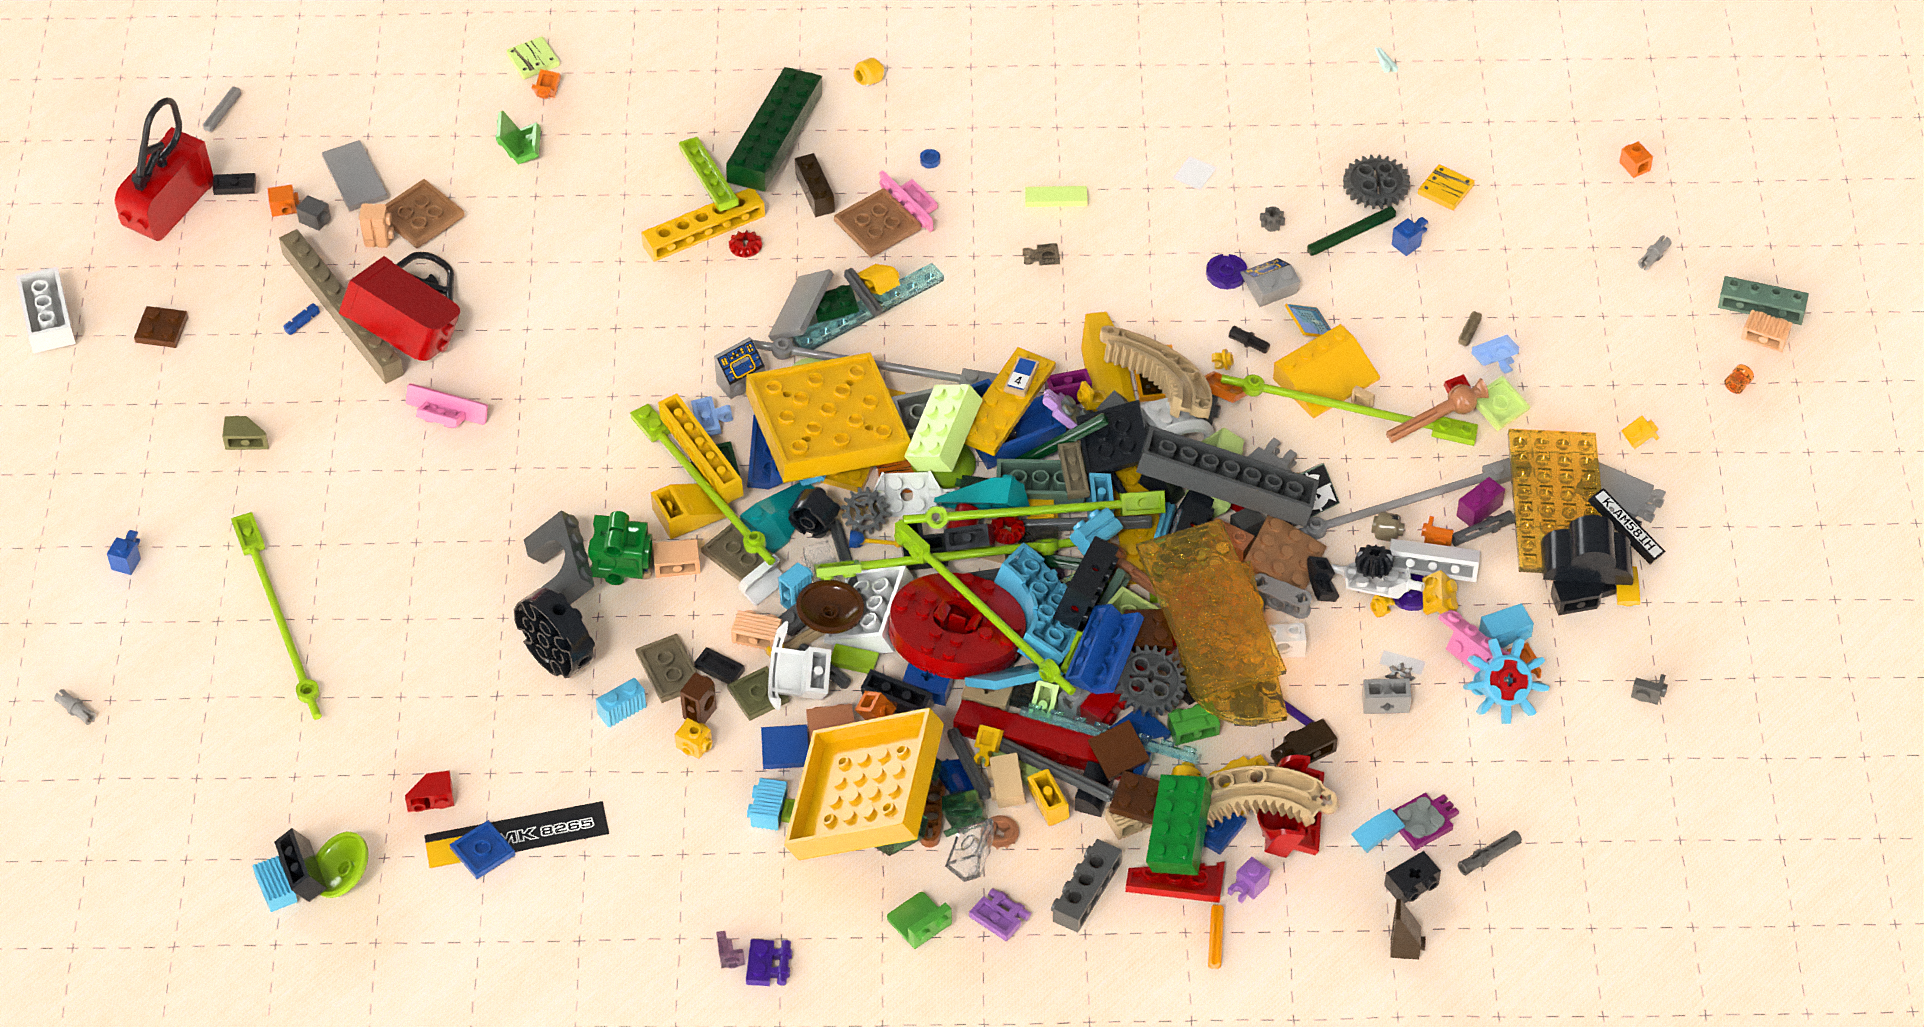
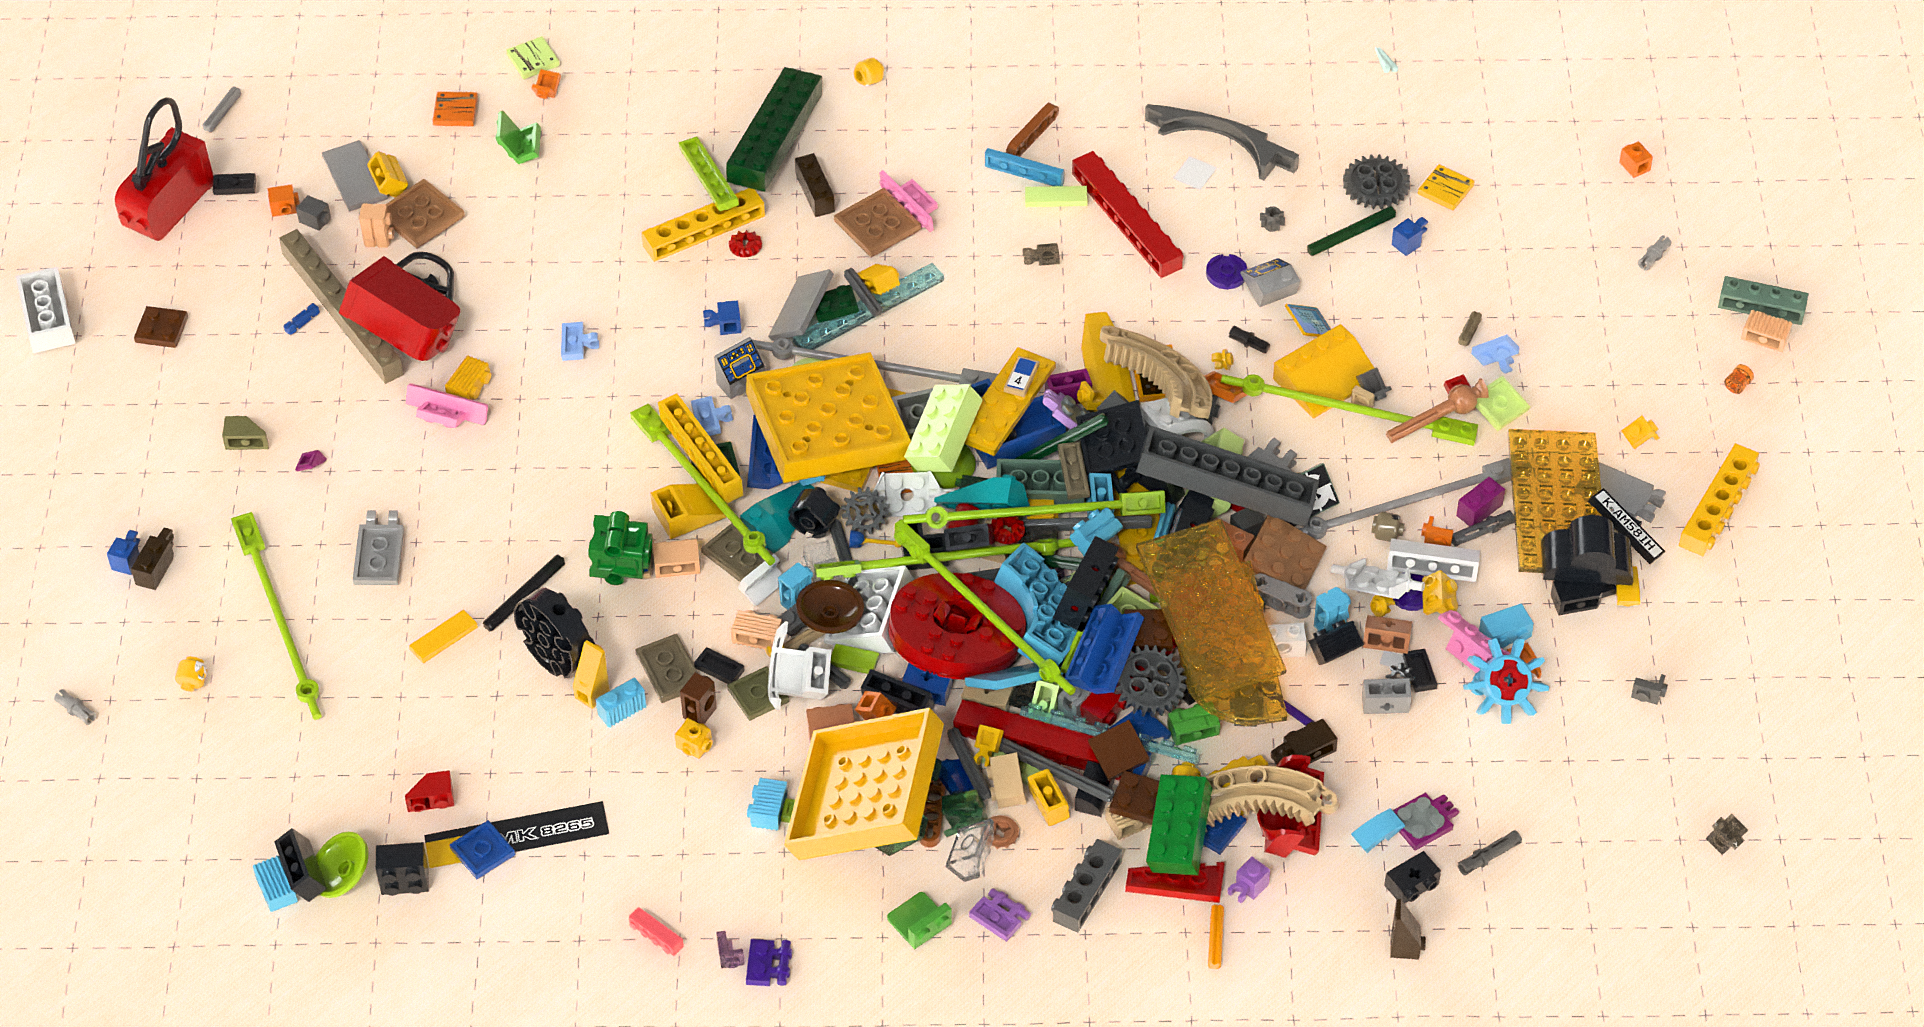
dark grey arch [523,510,595,605] -> none
blue tile [761,725,808,770] -> none
blue tile [920,149,940,169] -> none
black slope [1307,556,1339,602] -> none
black gear [1355,544,1394,579] -> none
none -> dark brown hinge [131,527,174,590]
none -> yellow head [175,656,208,692]
none -> magenta slope [295,450,327,472]
none -> light grey tile [353,510,404,585]
none -> yellow brick [367,151,408,198]
none -> black brick [376,842,429,896]
none -> yellow tile [409,609,478,663]
none -> orange tile [432,92,478,126]
none -> yellow brick [445,355,491,400]
none -> black axle [483,554,565,632]
none -> light blue plate [561,321,599,361]
none -> yellow slope [573,640,610,709]
none -> coral piece [629,907,684,956]
none -> blue brick [703,300,741,335]
none -> dark azure tile [985,148,1064,186]
none -> dark orange beam [1006,102,1059,157]
none -> red brick [1072,151,1184,278]
none -> black axle [1117,465,1142,490]
none -> dark grey slope [1145,104,1299,181]
none -> black brick [1308,619,1364,665]
none -> medium azure brick [1314,587,1351,631]
none -> dark grey bracket [1356,367,1392,401]
none -> nougat brick [1362,615,1412,654]
none -> black tile [1403,648,1437,693]
none -> yellow brick [1679,443,1760,556]
none -> clear smoke brick [1705,814,1749,855]

